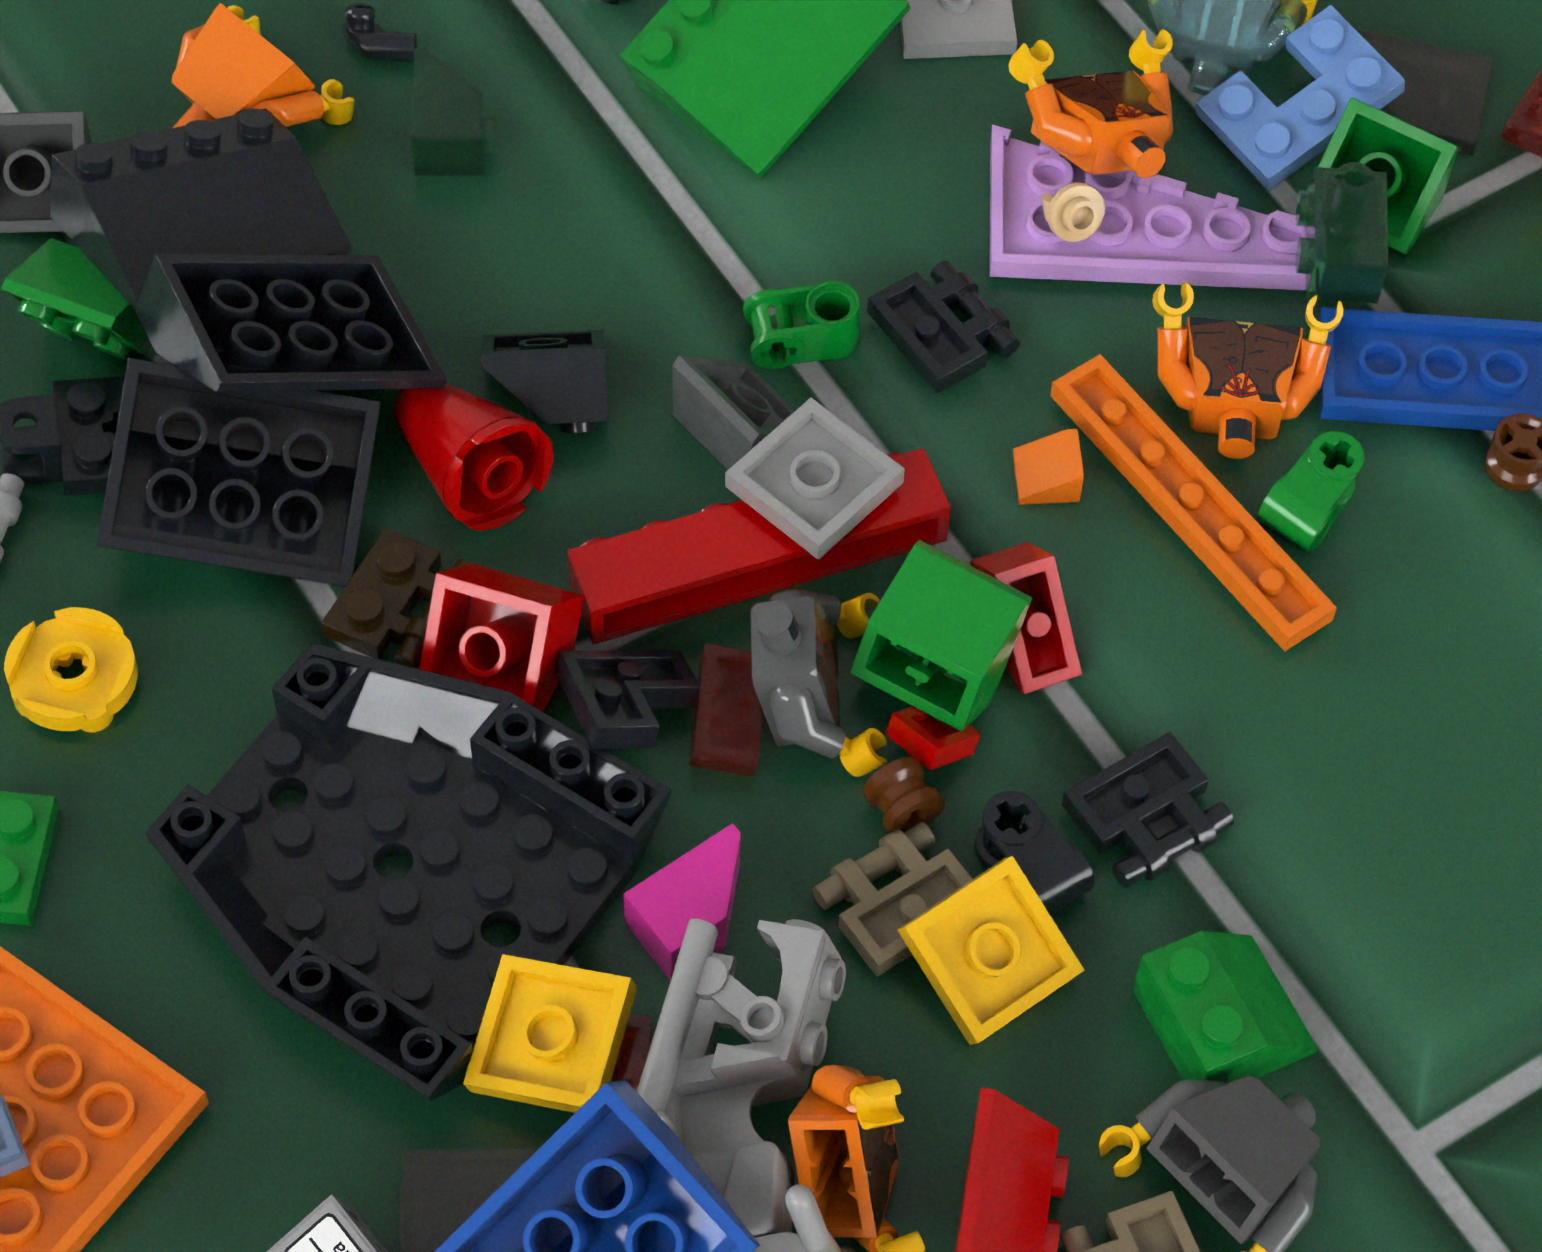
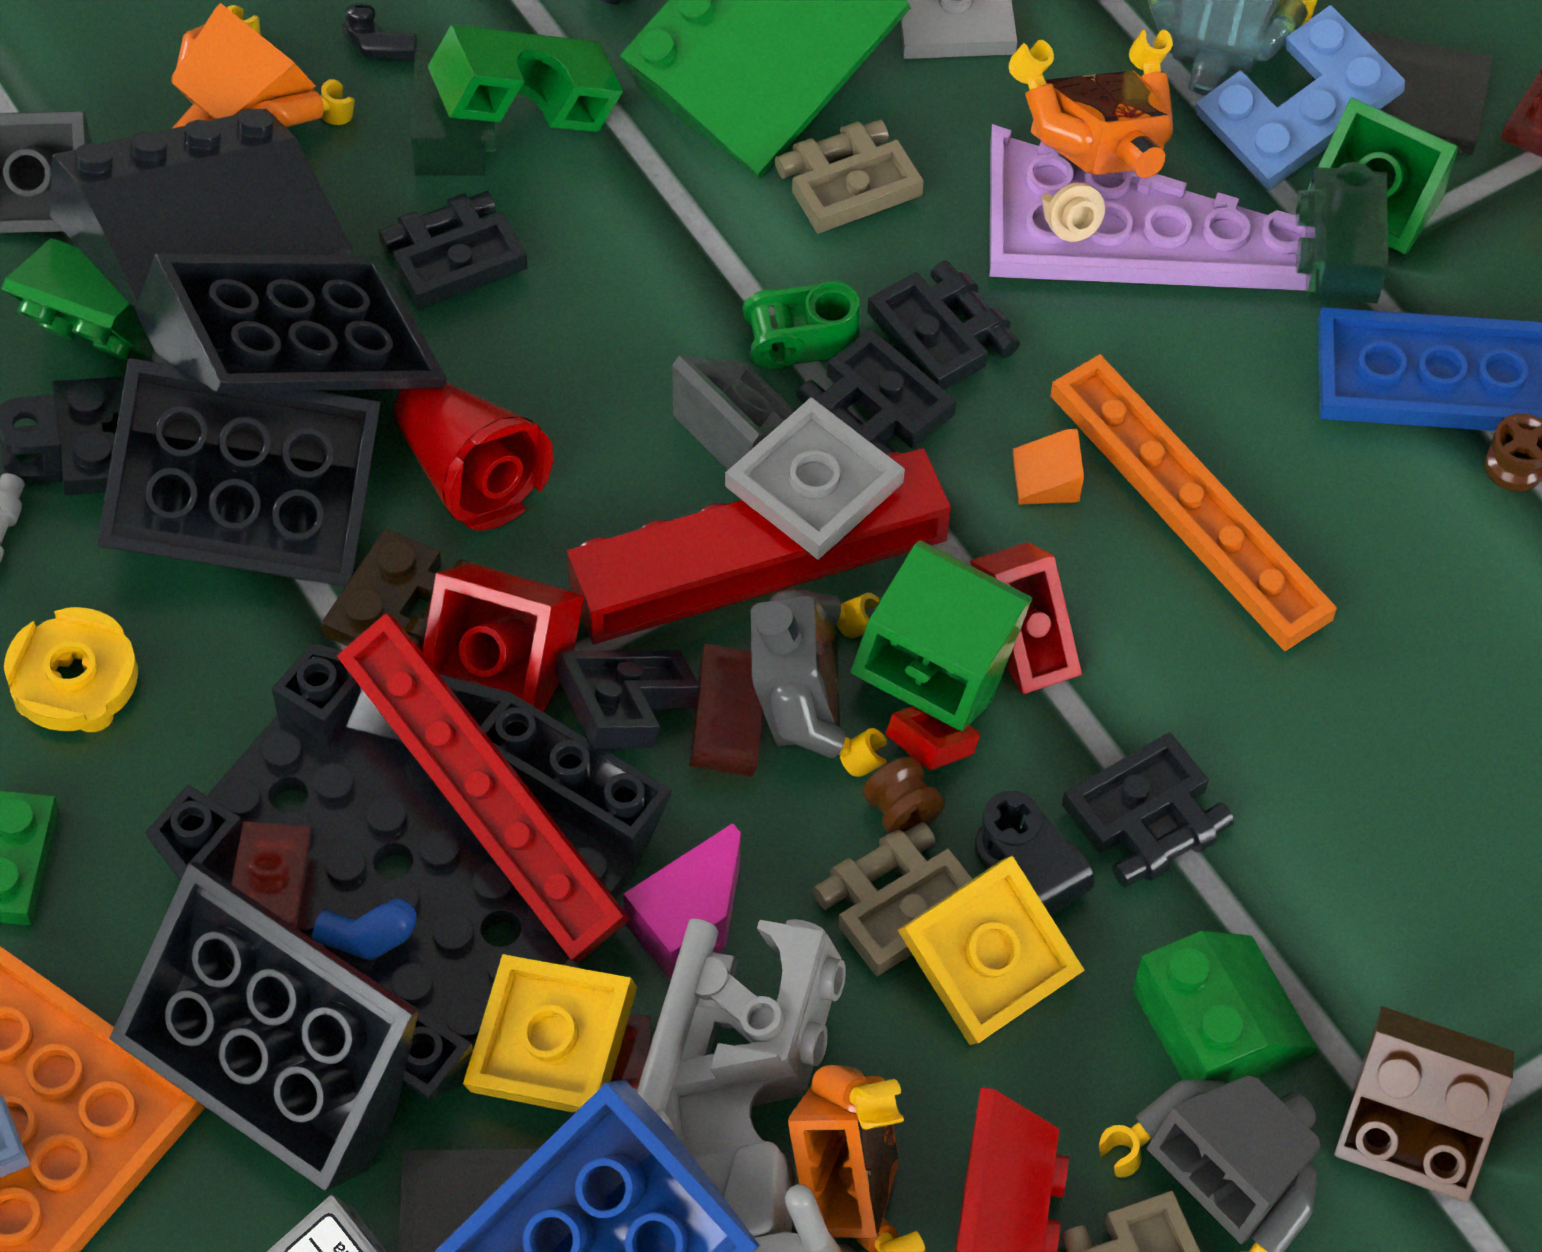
black slope [480,330,608,433] -> none
torso [1152,282,1343,459] -> none
green piece [1257,431,1365,553] -> none
none -> black slope [109,861,419,1191]
none -> clear red plate [231,822,310,929]
none -> blue arm [312,898,417,960]
none -> red plate [337,613,630,963]
none -> black plate [378,191,528,310]
none -> green arch [428,24,624,132]
none -> dark tan plate [775,119,924,234]
none -> black plate [796,328,957,454]
none -> slope [1333,1006,1515,1203]

